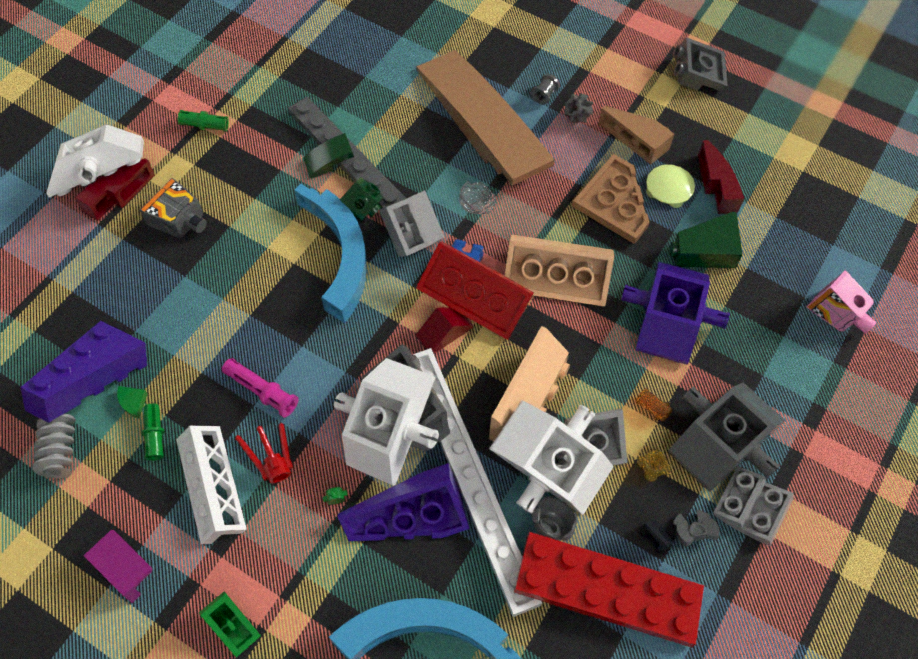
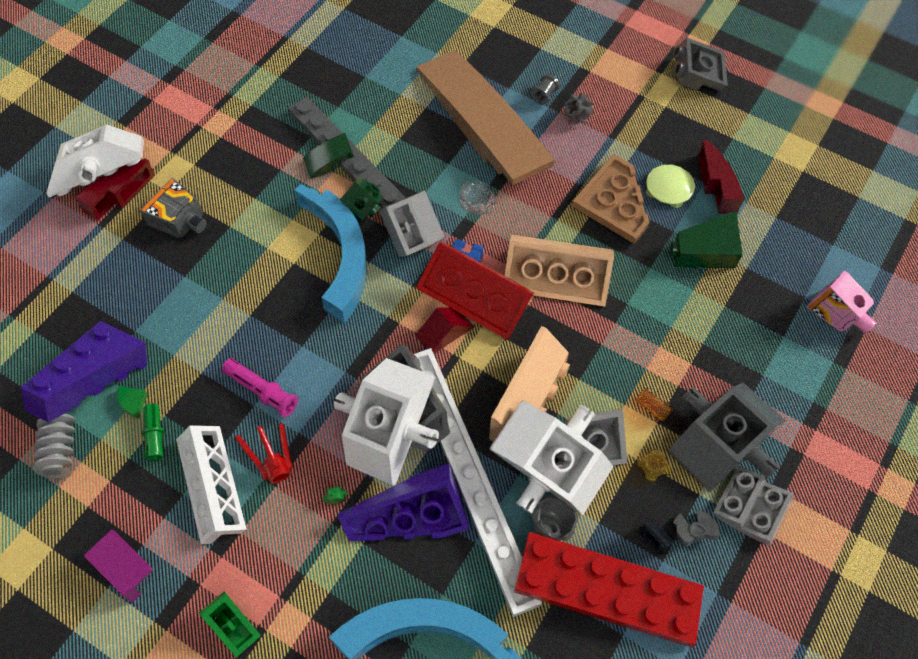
green pin [178,110,229,132] -> none
medium nougat slope [598,106,674,165] -> none
dark purple slope [621,261,730,365] -> none

